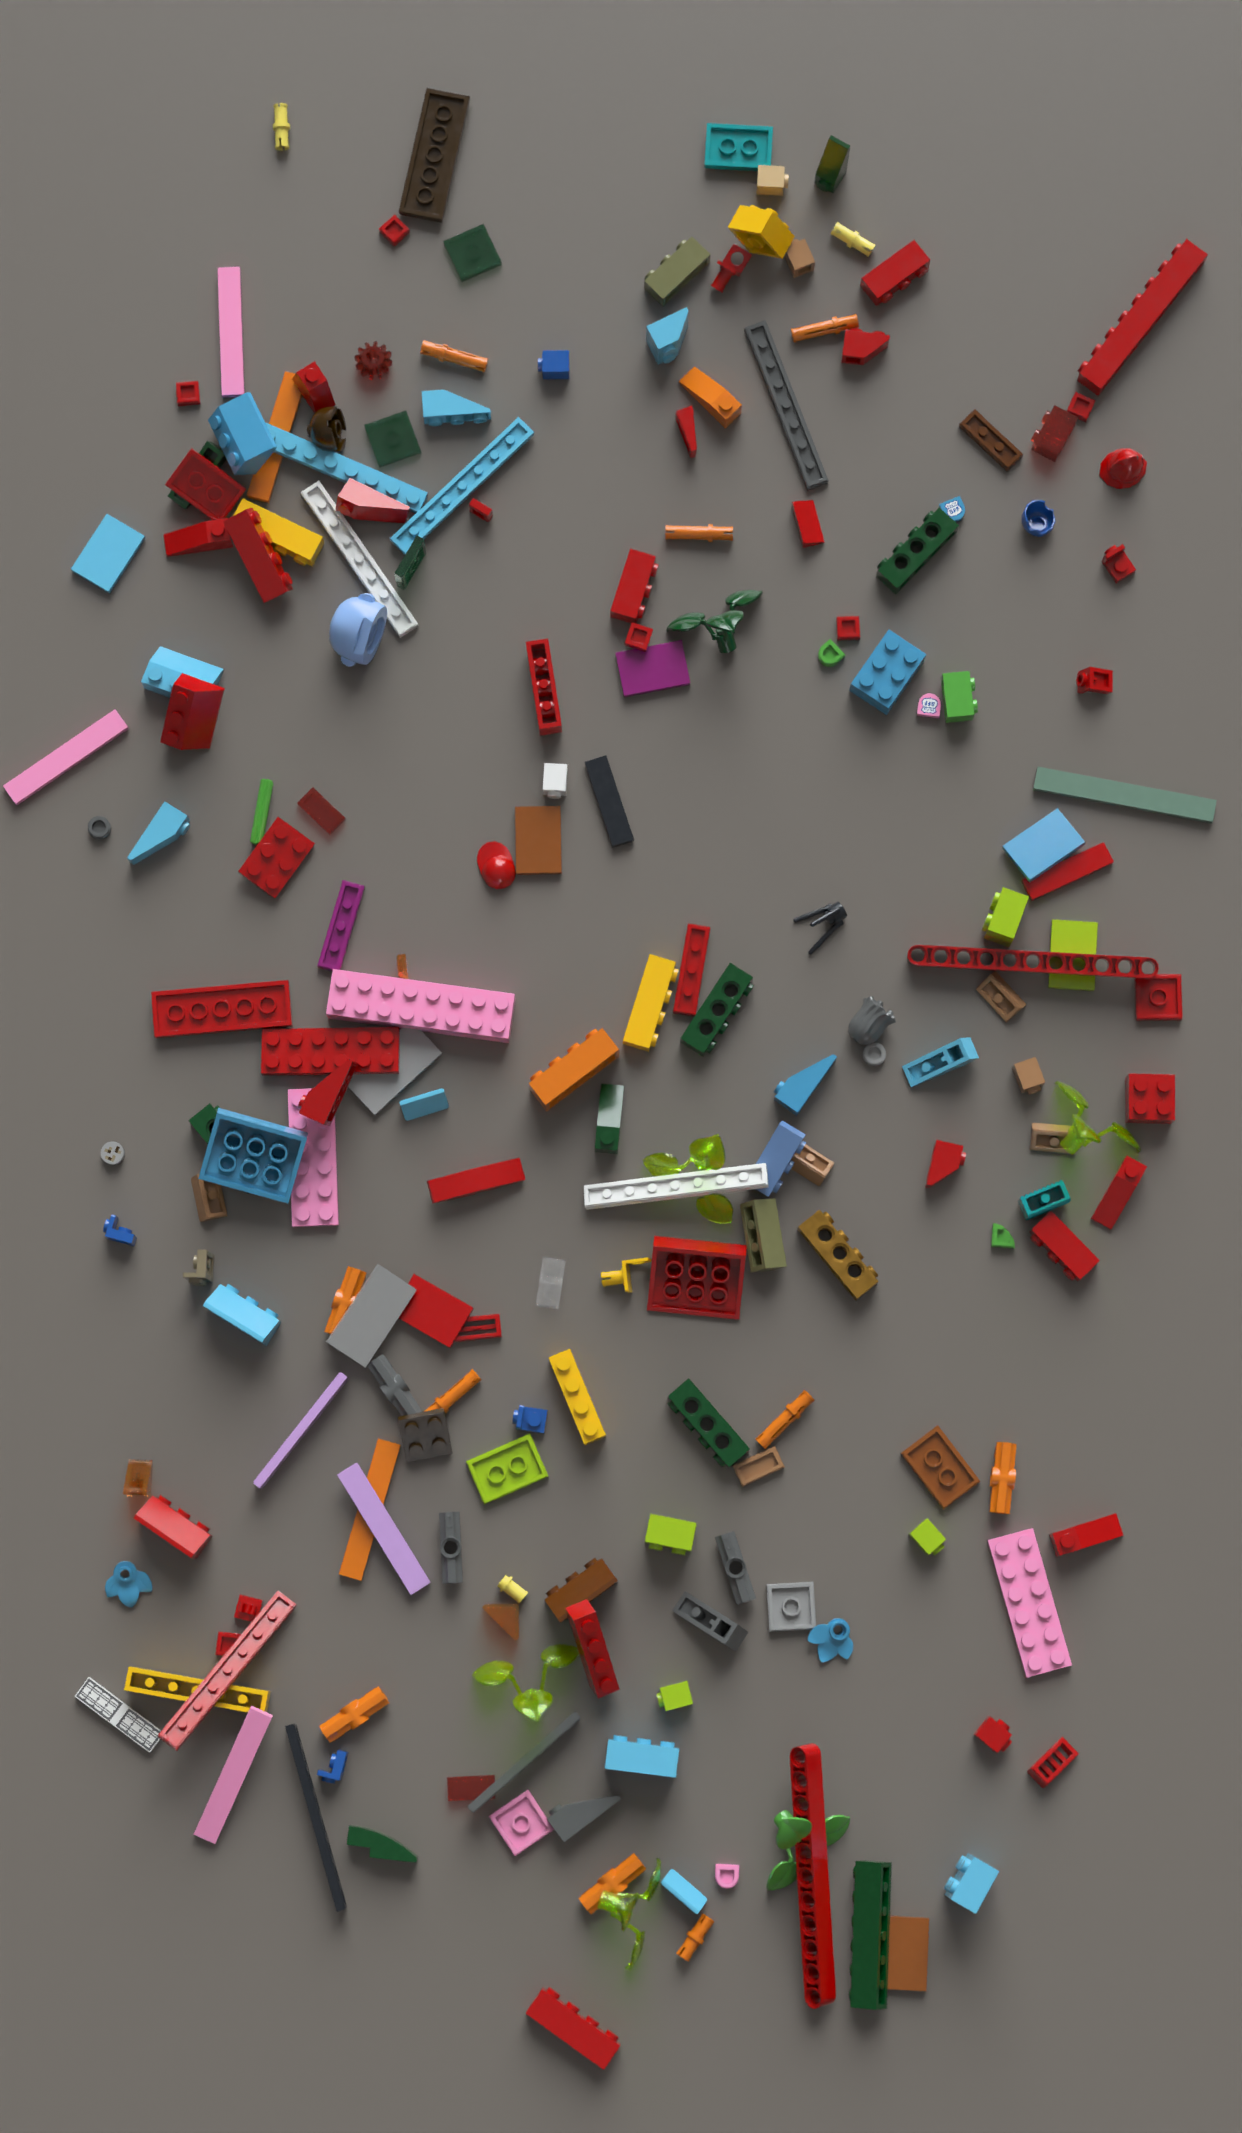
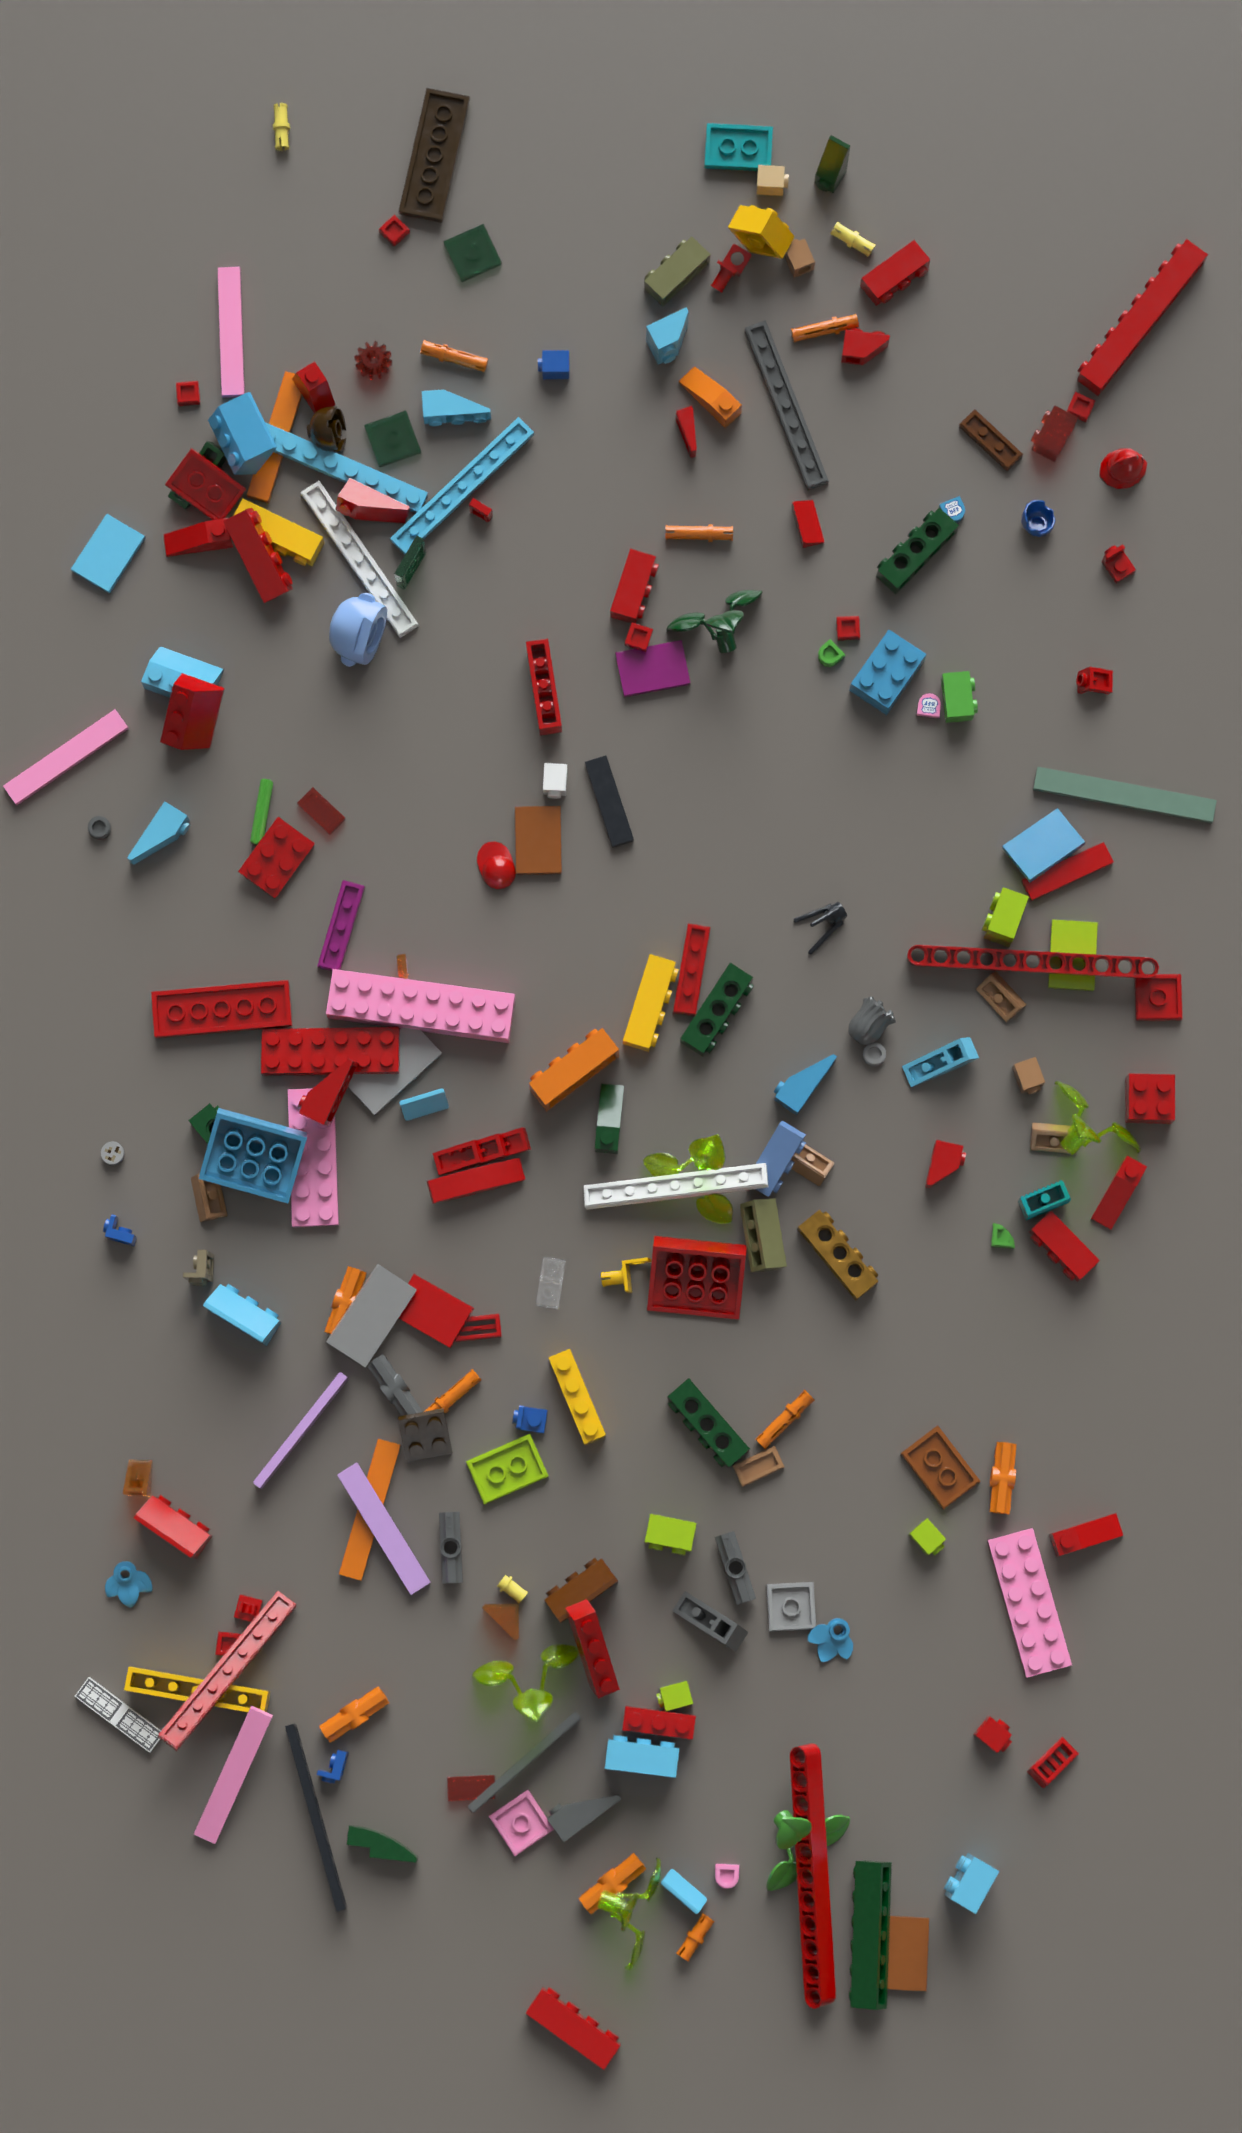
none -> red slope [433,1127,531,1175]
none -> red brick [622,1706,696,1739]

